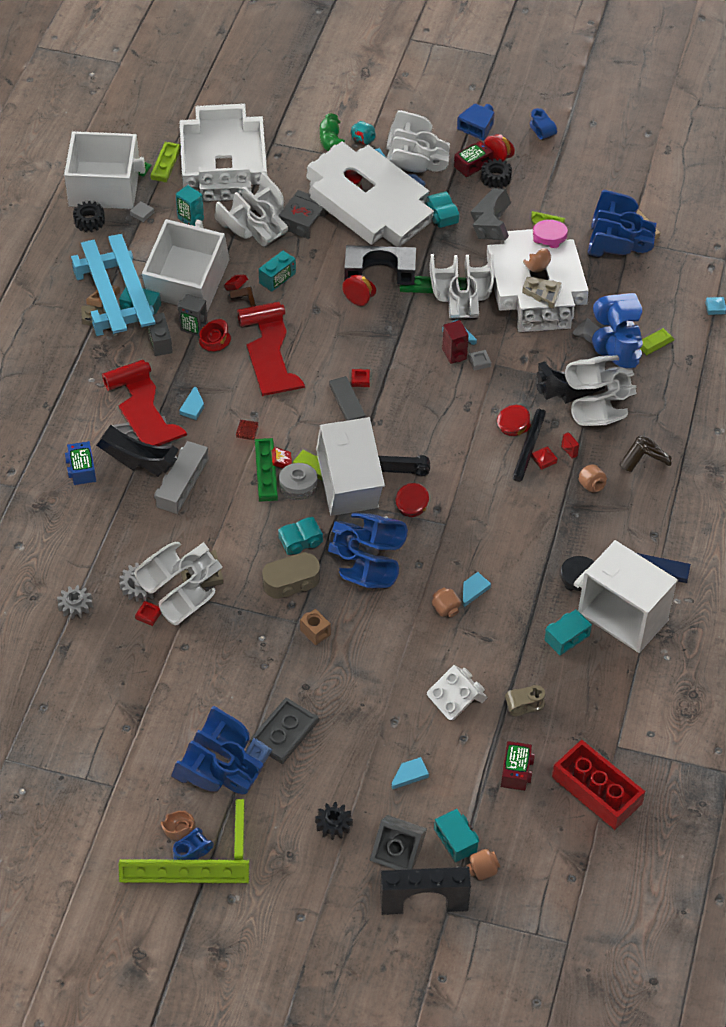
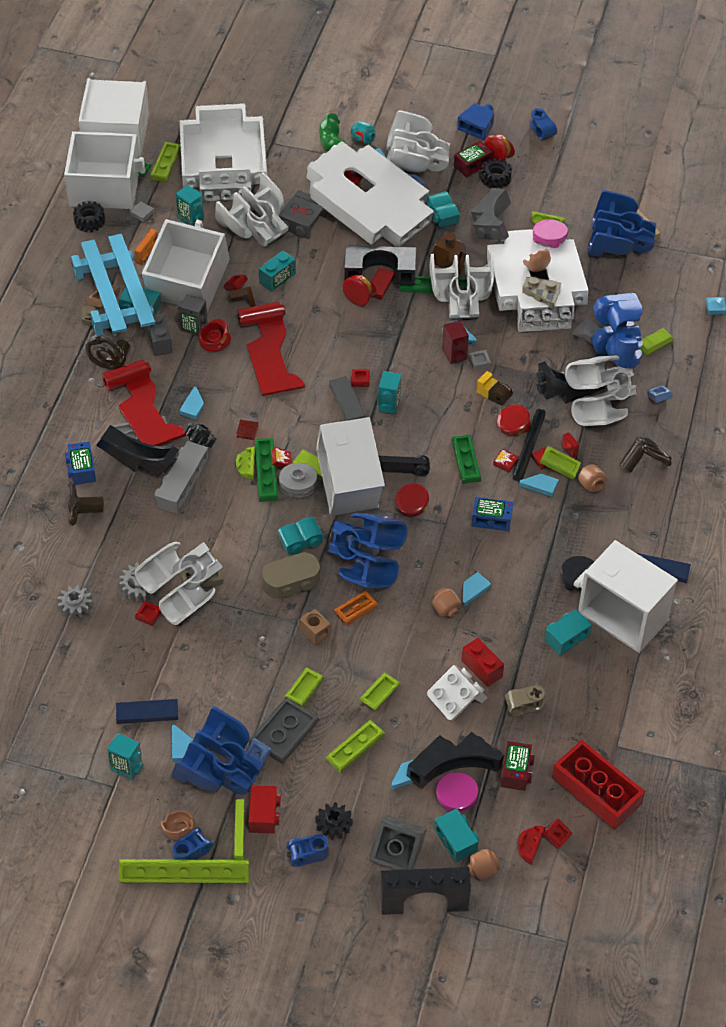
none -> dark brown piece [68,482,104,526]
none -> white piece [78,78,149,157]
none -> dark brown piece [85,335,130,370]
none -> teal brick [107,733,143,780]
none -> dark blue tile [116,699,179,724]
none -> orange tile [135,228,158,265]
none -> medium azure tile [172,725,193,762]
none -> black gear [184,422,217,448]
none -> lime tile [235,447,255,480]
none -> red brick [249,785,281,834]
none -> lime tile [285,667,324,707]
none -> blue piece [286,834,329,867]
none -> lime tile [326,720,385,773]
none -> orange tile [334,591,378,626]
none -> lime tile [359,672,400,711]
none -> red tile [371,267,395,300]
none -> teal brick [378,371,402,414]
none -> black arch [406,732,504,789]
none -> reddish brown torso [432,233,466,275]
none -> dark pink tile [436,772,478,812]
none -> green tile [452,435,481,484]
none -> red brick [462,637,504,687]
none -> blue brick [472,497,513,532]
none -> leg [476,371,513,405]
none -> red tile [493,449,519,473]
none -> red tile [517,825,546,865]
none -> medium azure tile [519,474,559,497]
none -> lime tile [540,446,581,480]
none -> red tile [543,818,573,849]
none -> medium blue tile [647,385,672,403]

